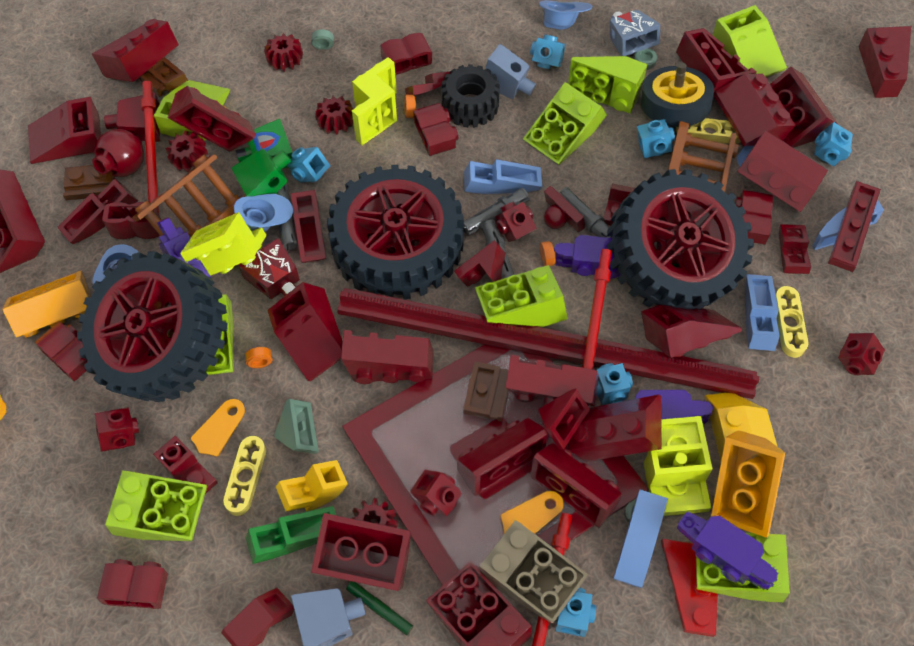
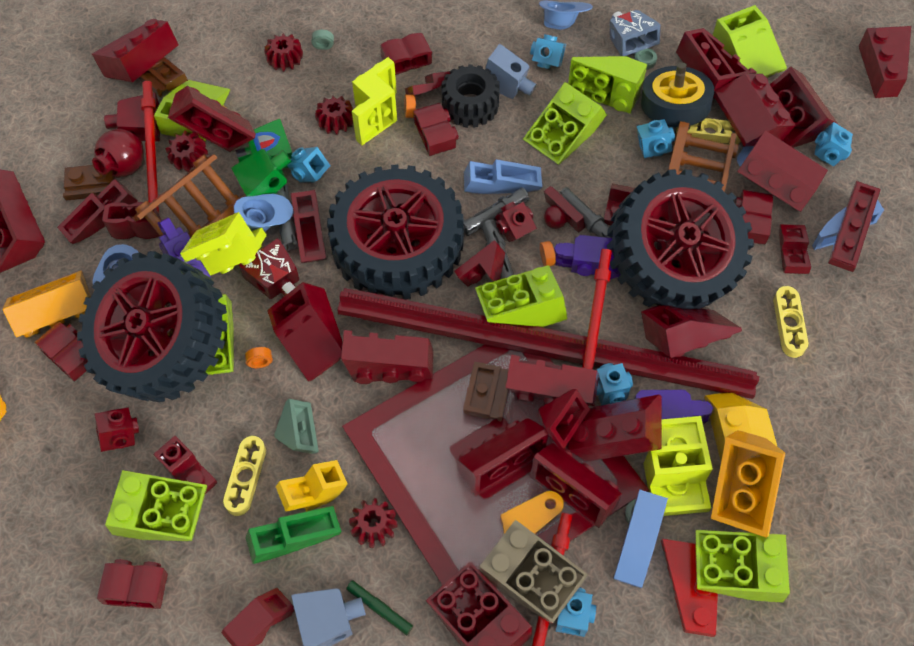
dark red slope [28,96,101,164] -> none
light orange piece [191,399,245,457] -> none
dark red slope [311,513,411,591] -> none
dark red brick [409,469,462,516] -> none
dark purple hinge [677,511,778,590] -> none
medium blue slope [745,274,780,351] -> none
dark red brick [838,333,885,376] -> none

